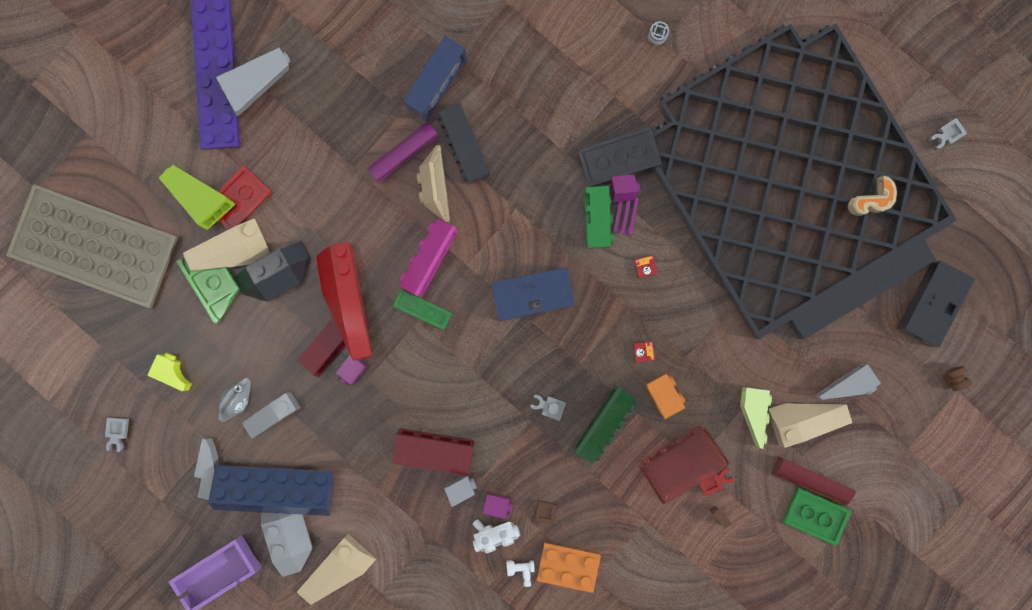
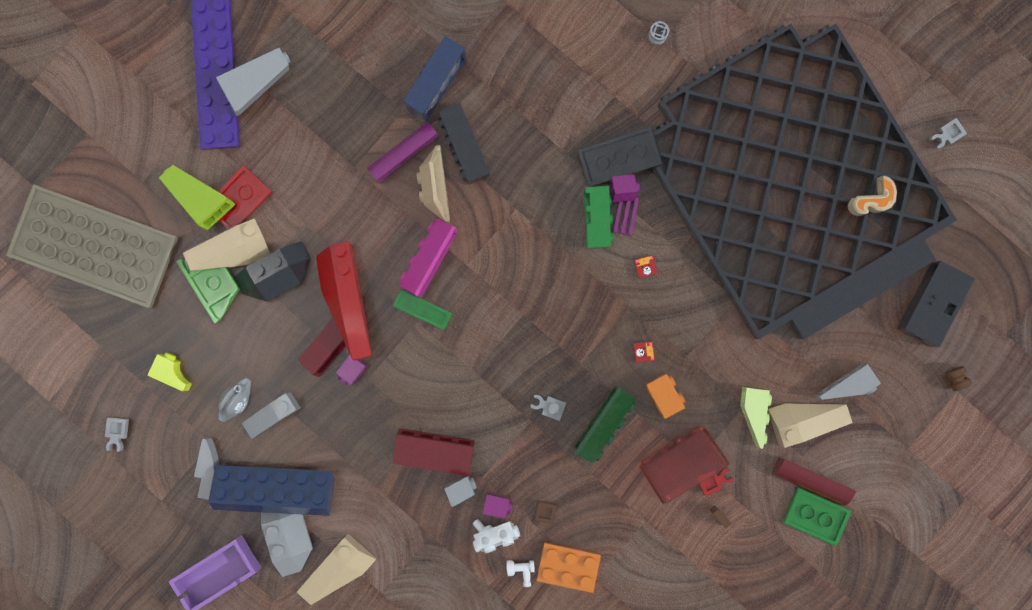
dark blue brick [491,267,575,321] -> none

